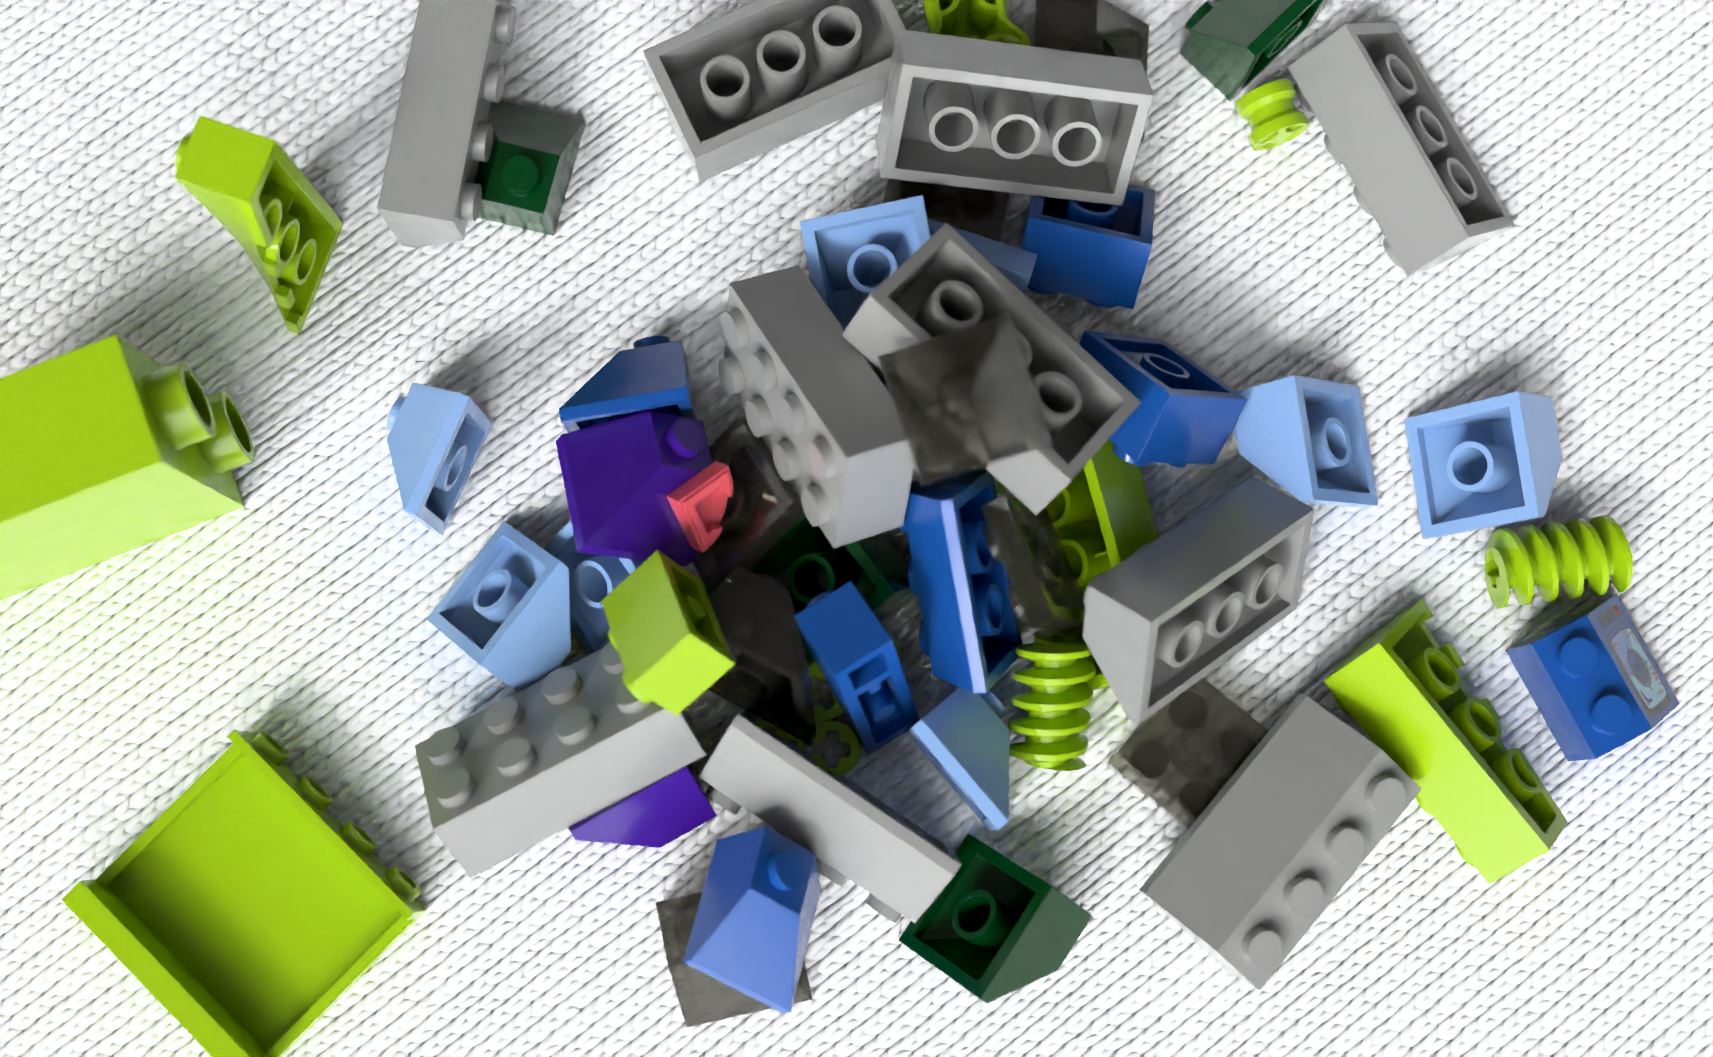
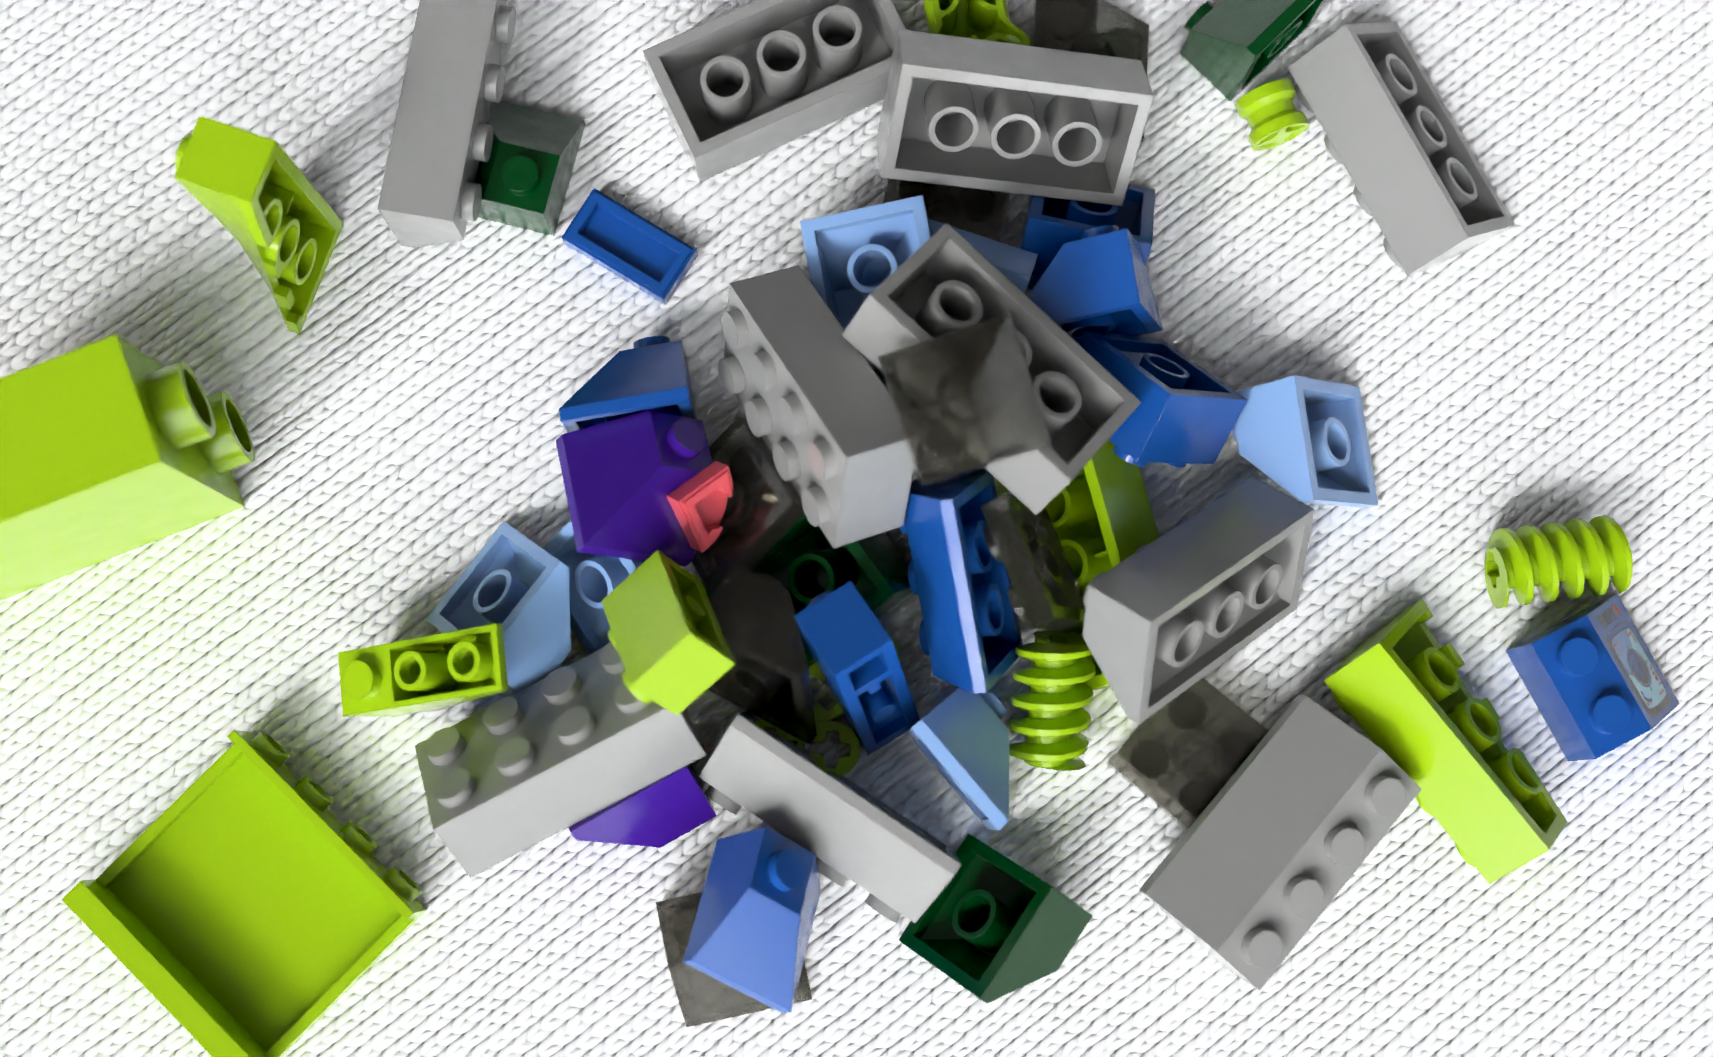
light blue slope [386,382,493,535] -> none
light blue slope [1404,391,1562,539] -> none
none -> lime slope [338,624,508,717]
none -> blue tile [561,188,698,305]
none -> blue slope [1028,225,1163,345]

